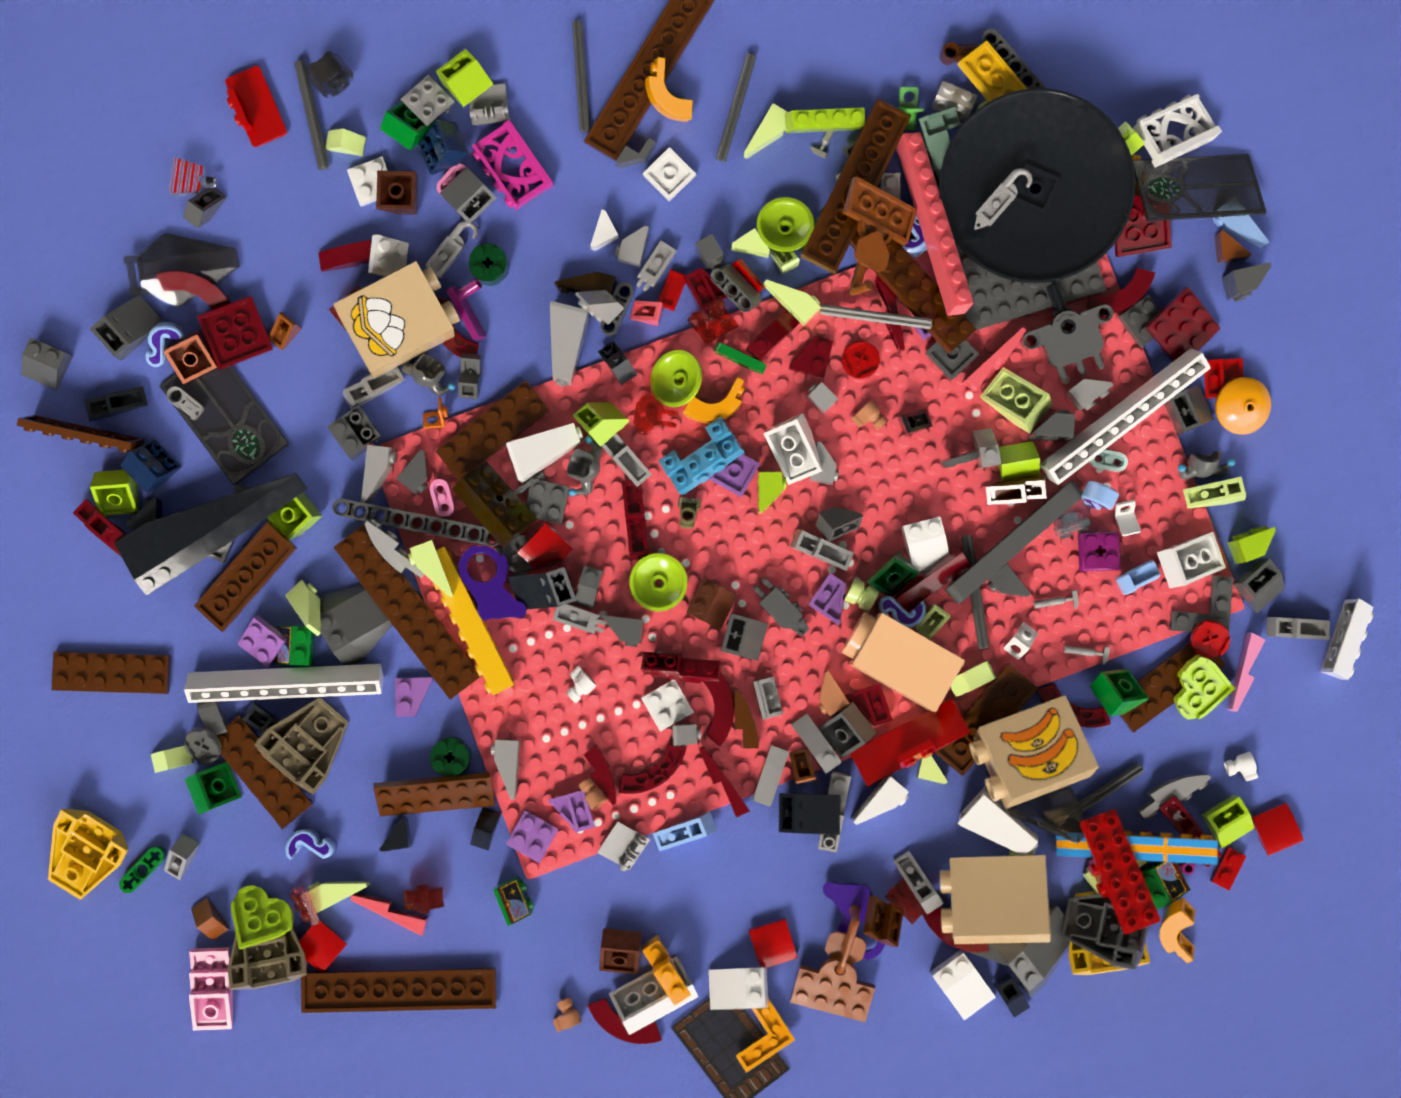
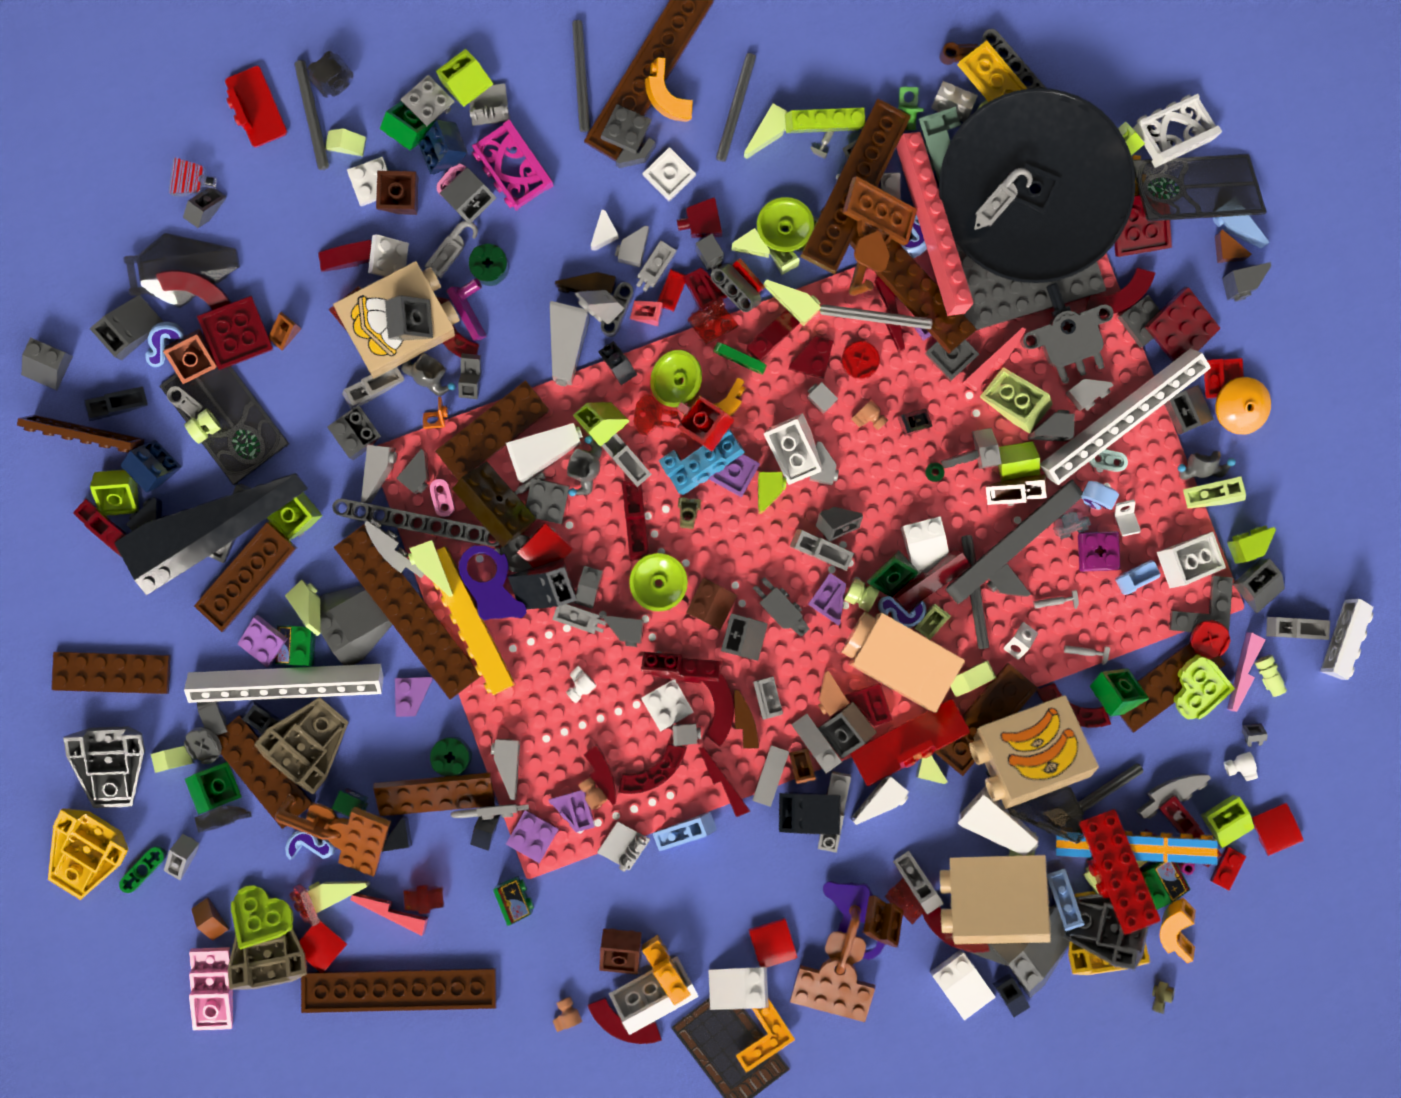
none -> dark grey wedge [63,726,145,808]
none -> yellowish green wheel [184,408,221,444]
none -> clear smoke slope [195,806,252,833]
none -> dark orange plate [275,794,391,877]
none -> dark green brick [332,788,369,817]
none -> dark grey slope [385,296,433,341]
none -> light grey plate [450,804,529,820]
none -> dark grey plate [601,105,651,154]
none -> dark red torso [676,197,722,238]
none -> red hinge [677,395,734,452]
none -> dark green plate [925,463,945,482]
none -> light blue plate [1046,869,1084,931]
none -> olive plate [1152,981,1175,1014]
none -> dark grey tile [1242,723,1268,747]
none -> yellowish green axle [1254,655,1287,697]

